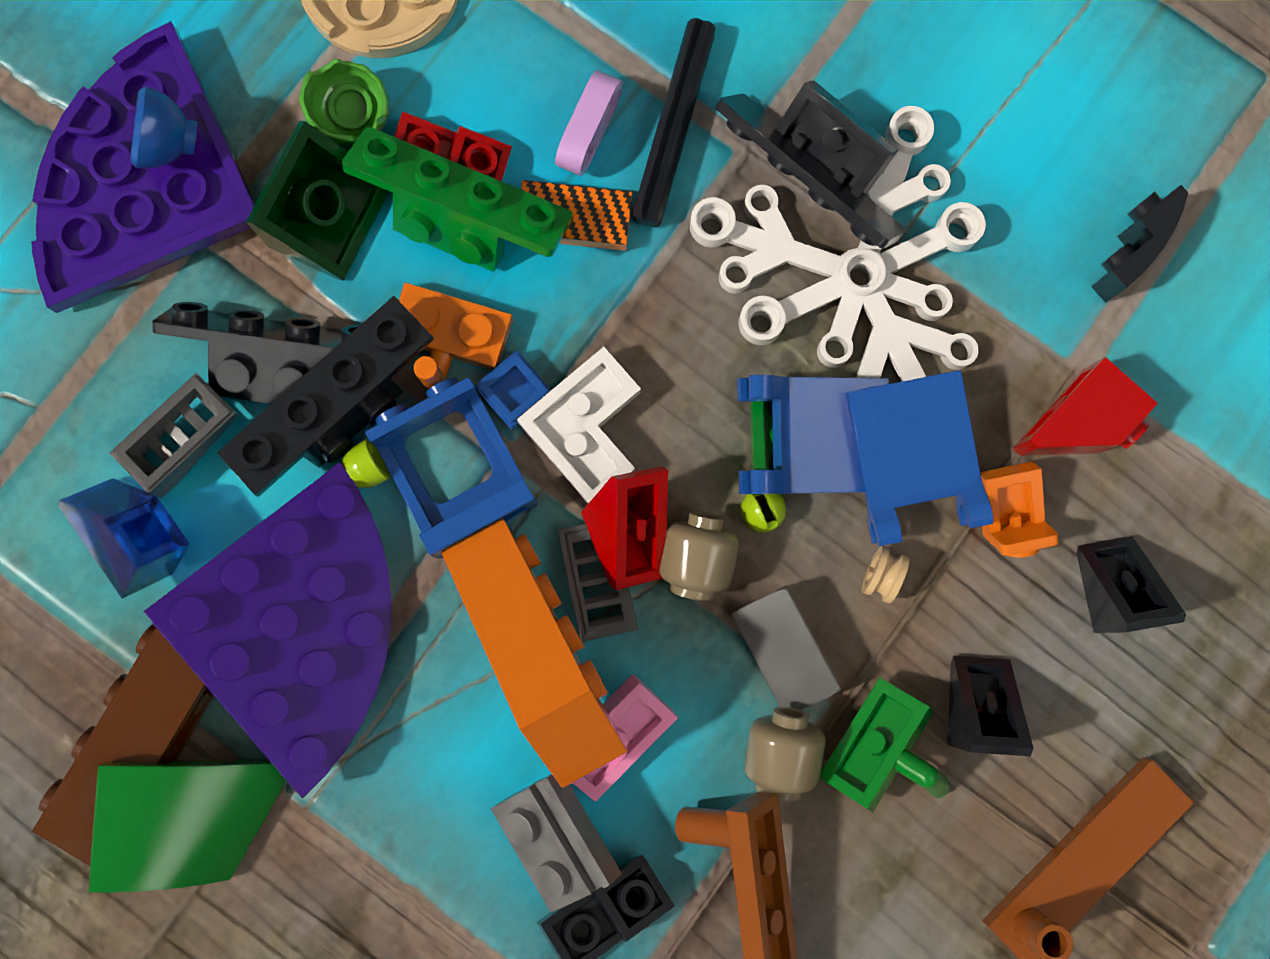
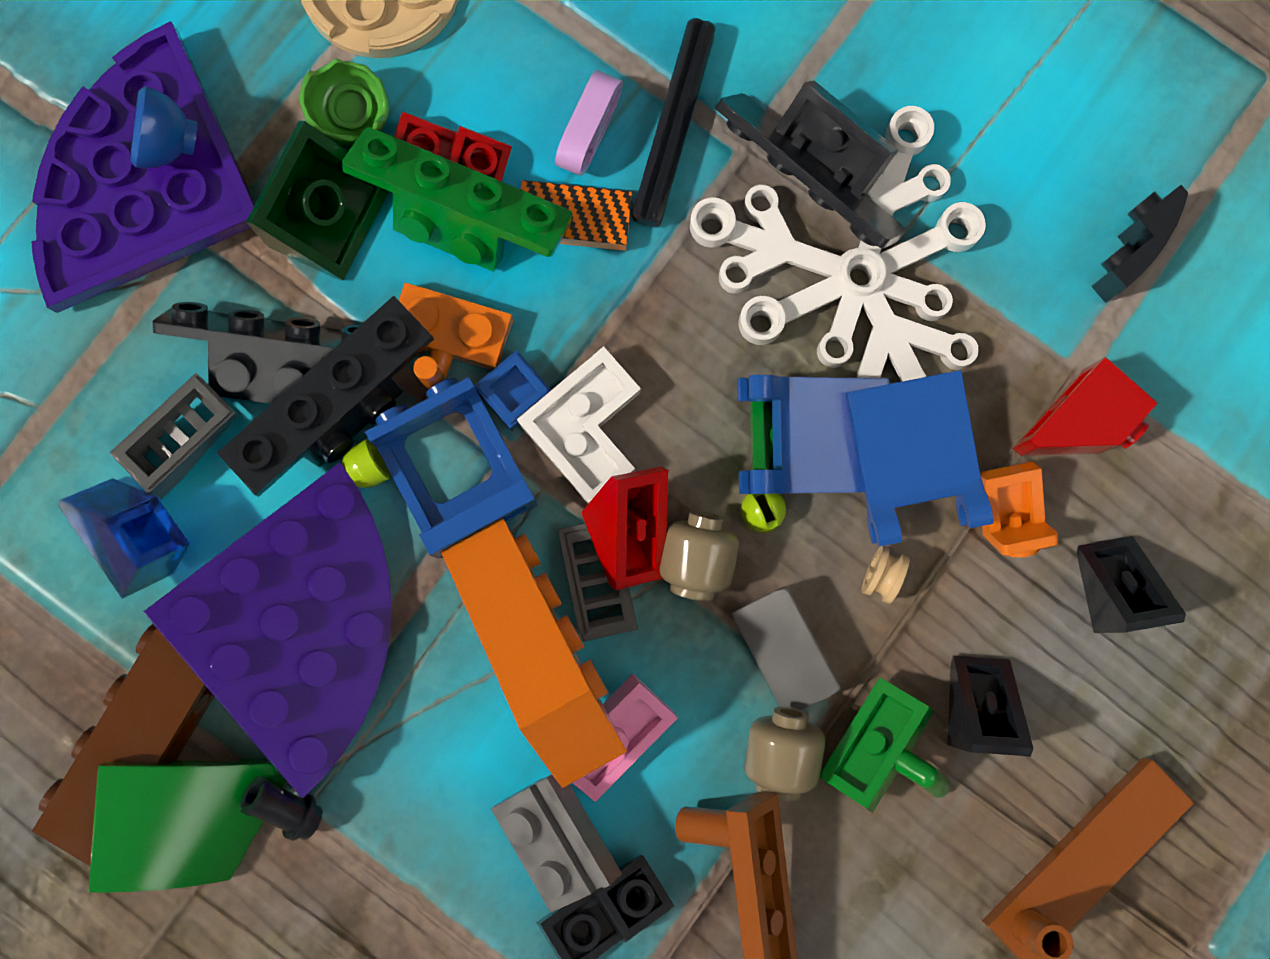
none -> black pin [240,776,323,841]

